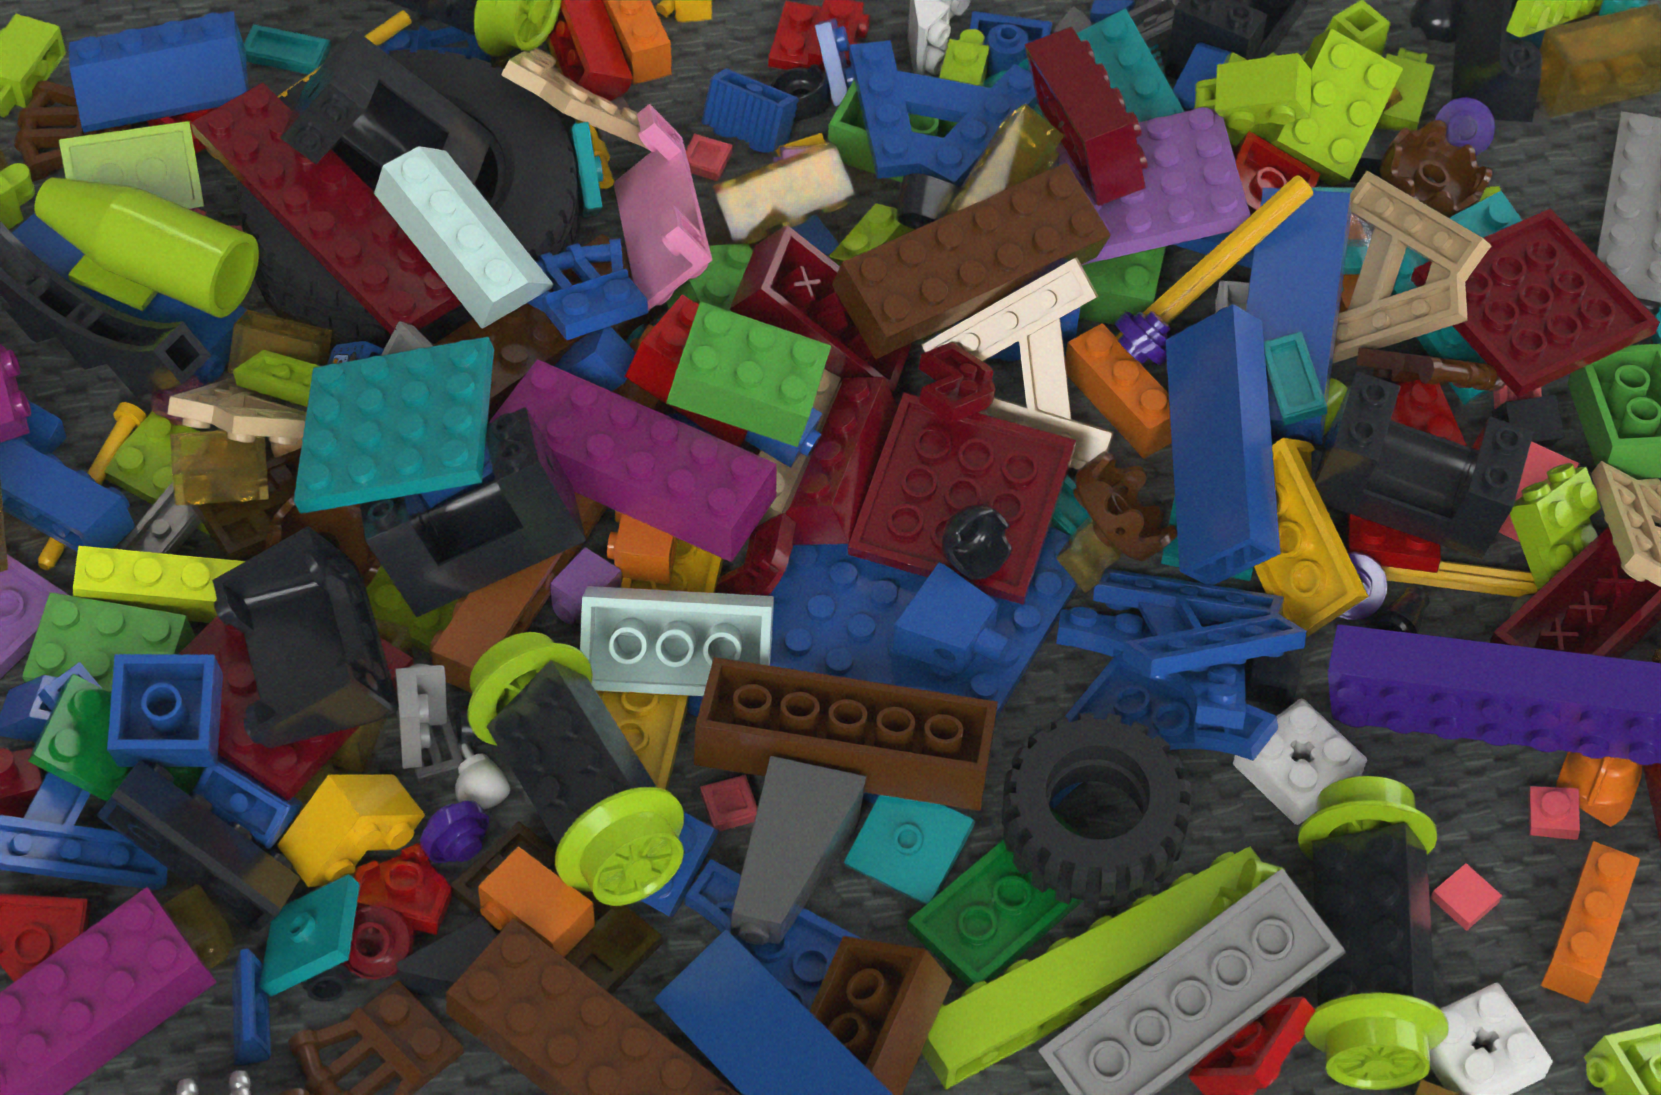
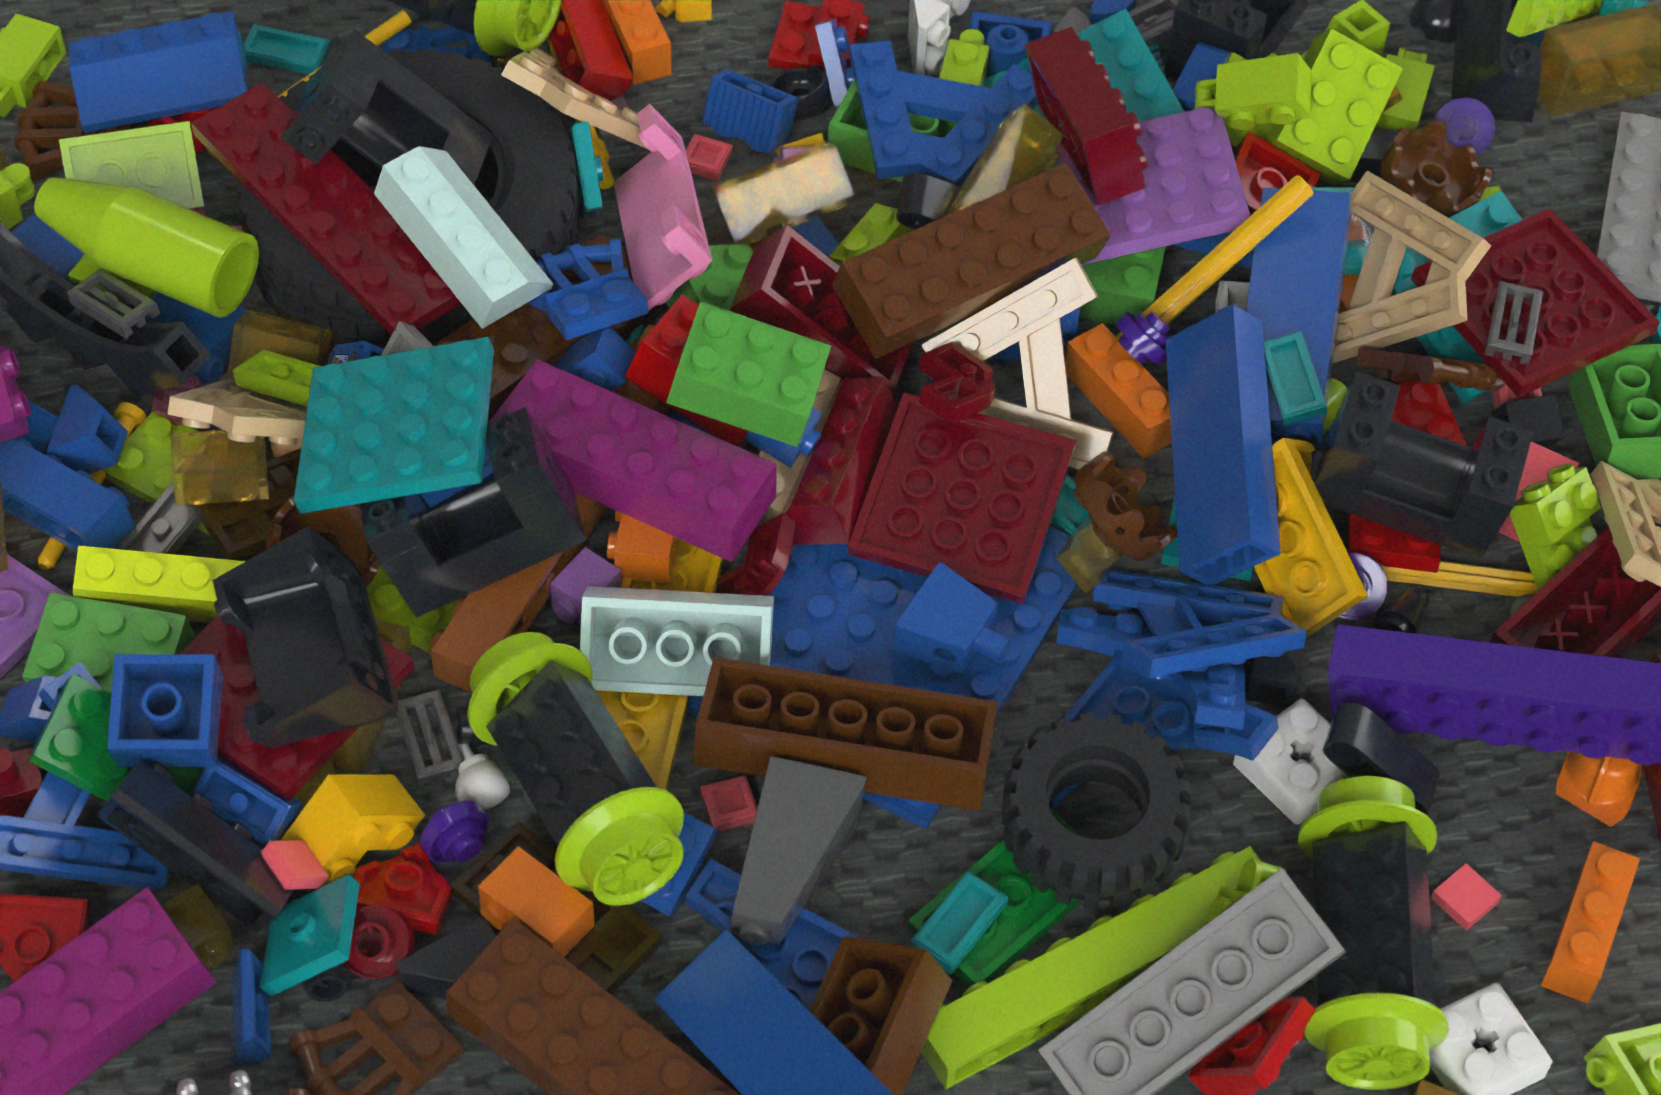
light grey bracket [396,664,447,769] -> none
teal plate [844,795,975,905] -> none
black hair [942,504,1012,580] -> none
coral plate [1528,786,1580,840] -> none
none -> blue slope [47,384,128,474]
none -> flat silver tile [67,268,160,338]
none -> coral tile [261,840,329,889]
none -> teal tile [910,871,1008,975]
none -> black beam [1323,703,1440,815]
none -> flat silver tile [1484,281,1543,365]

